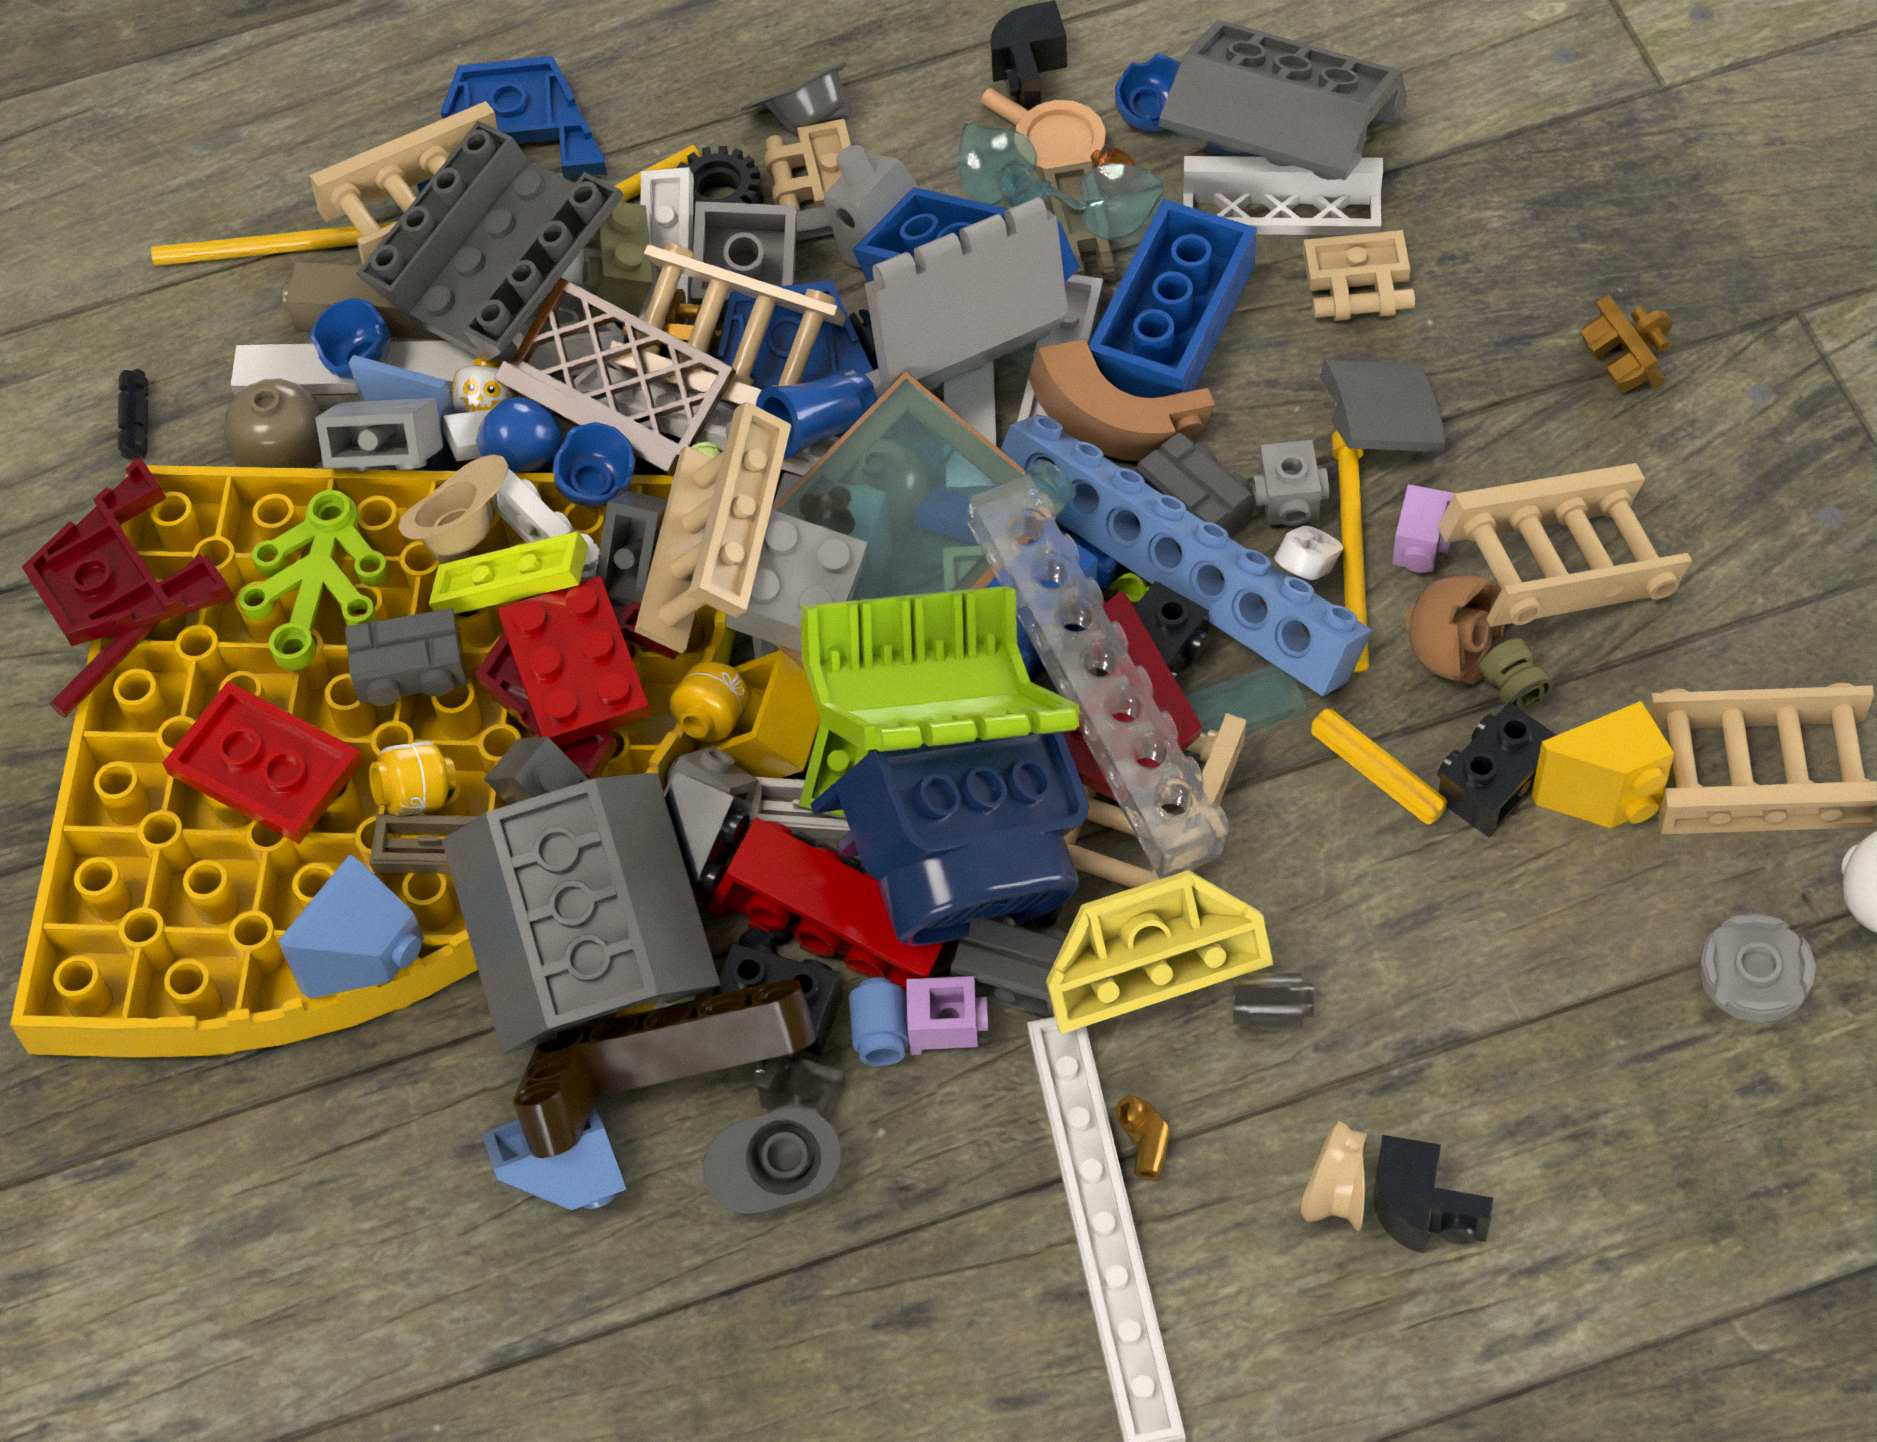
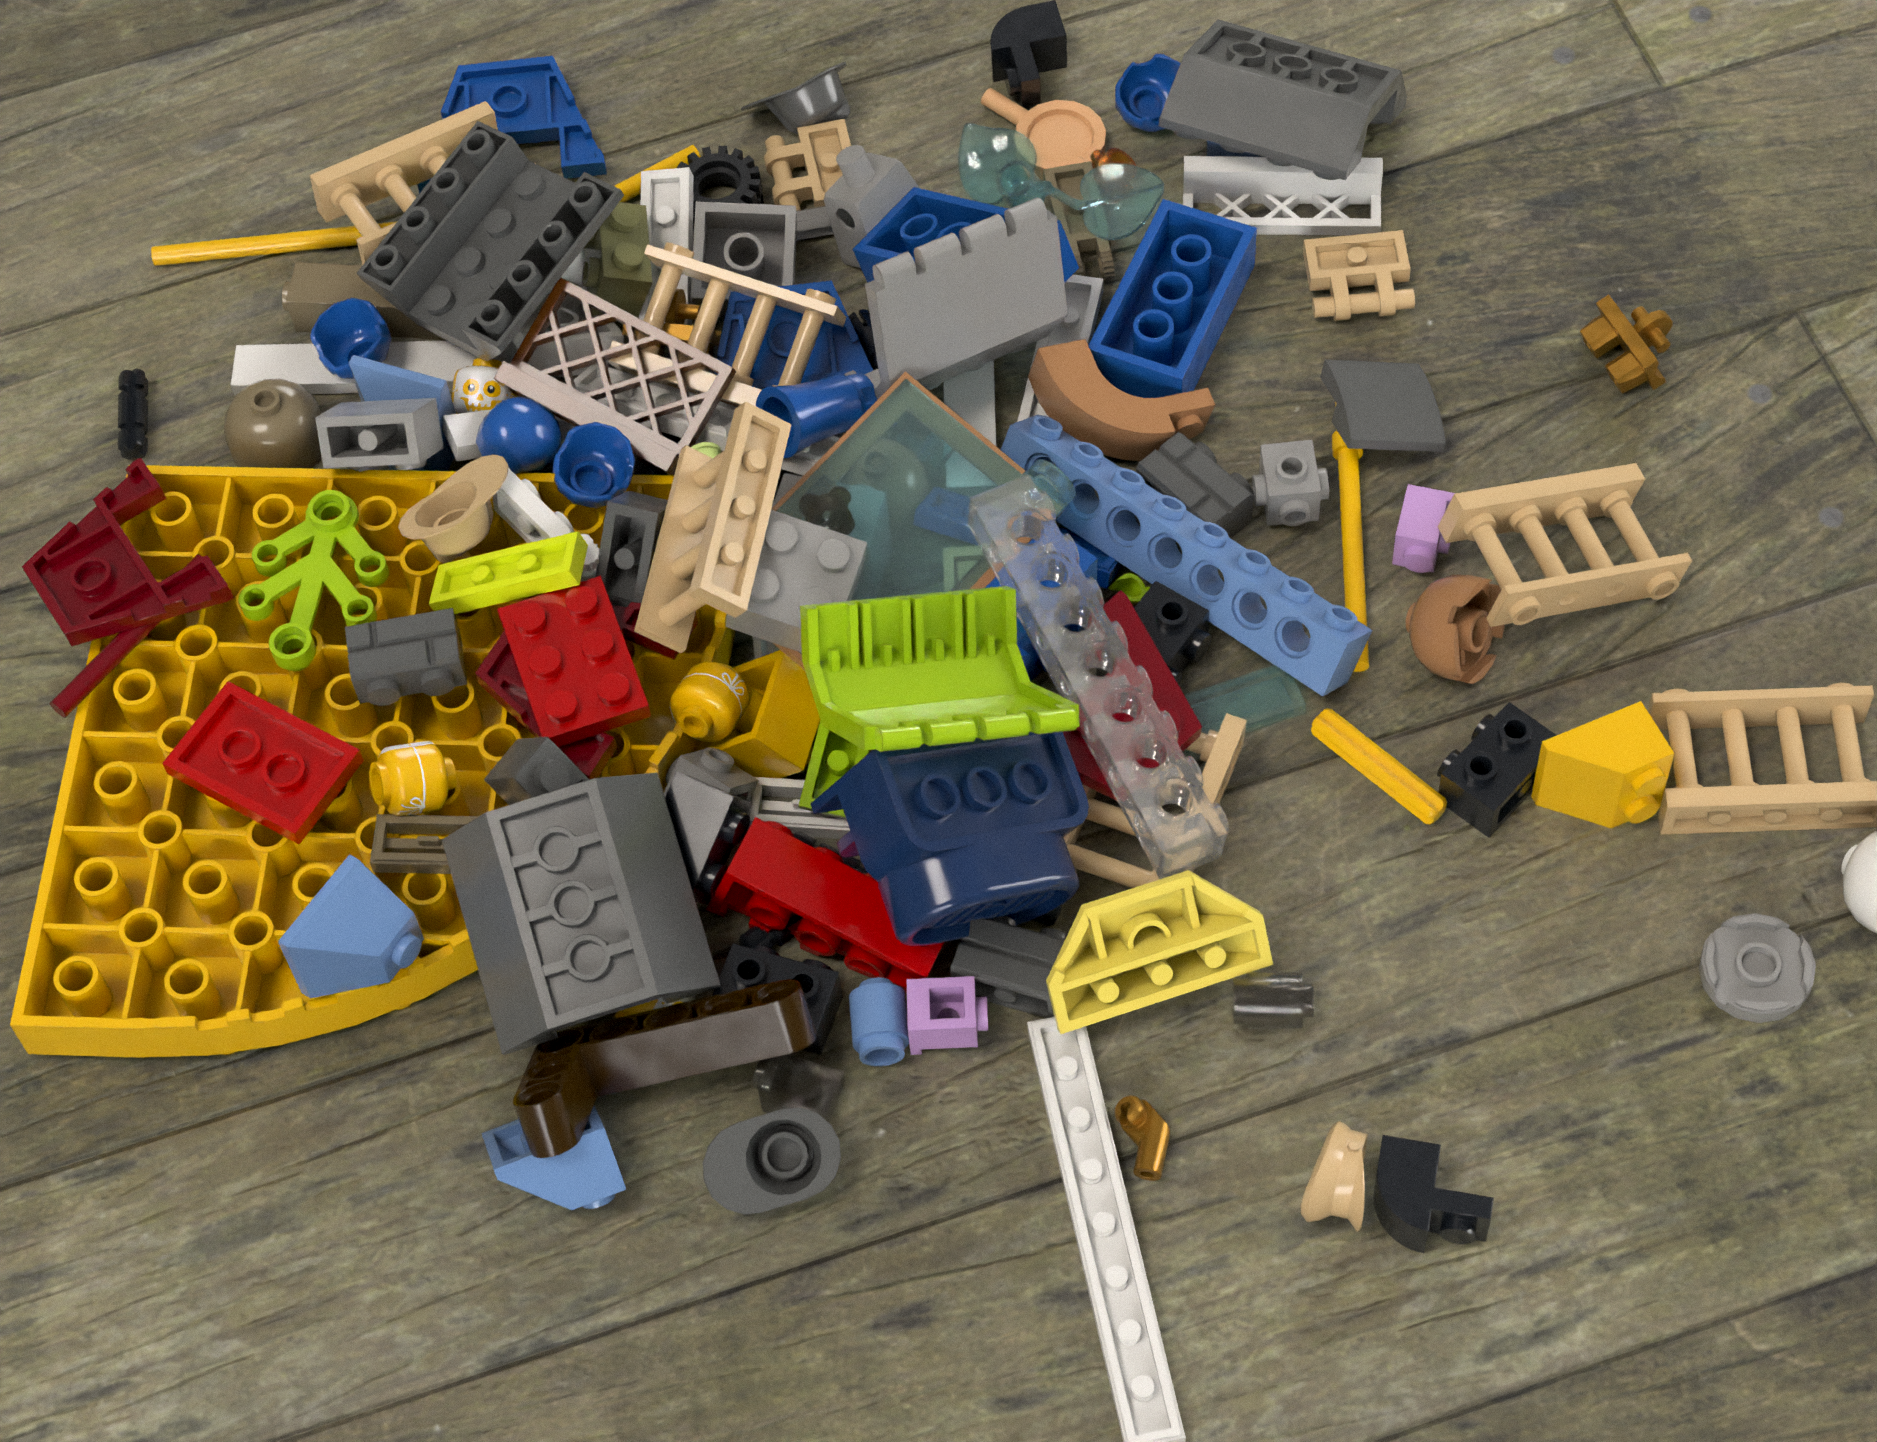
white beam [1274,526,1344,580] -> none
olive wheel [1479,638,1554,712] -> none

